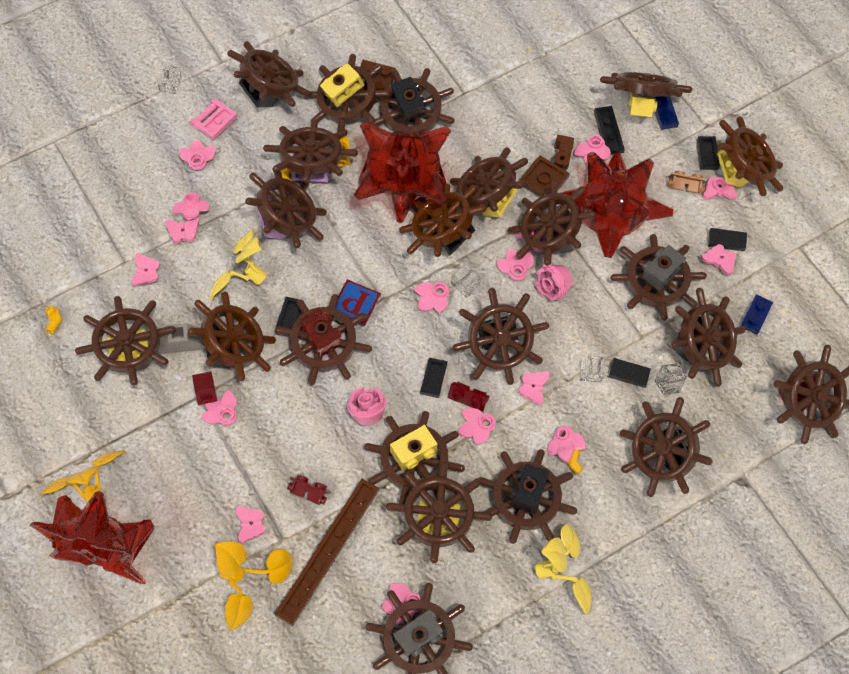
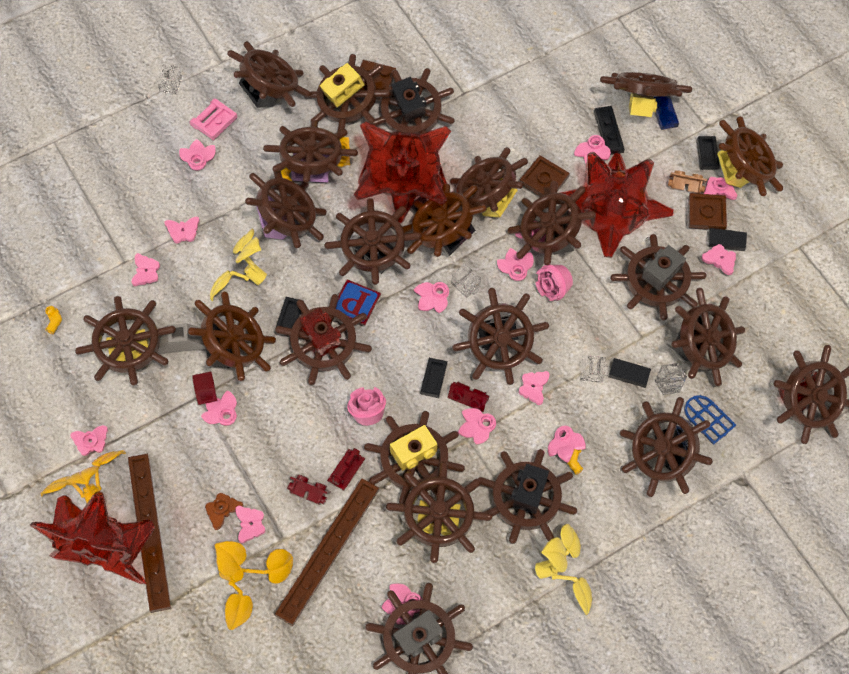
bright pink plate [172,193,209,220] -> none
reddish brown leg [553,134,575,170] -> none
clear blue plate [741,294,773,335] -> none
none -> bright pink animal [70,425,108,456]
none -> reddish brown plate [128,453,172,613]
none -> dark orange animal [205,493,244,530]
none -> reddish brown brick [324,198,422,285]
none -> dark red hinge [327,448,366,491]
none -> blue window [684,395,736,445]
none -> reddish brown plate [688,193,727,230]

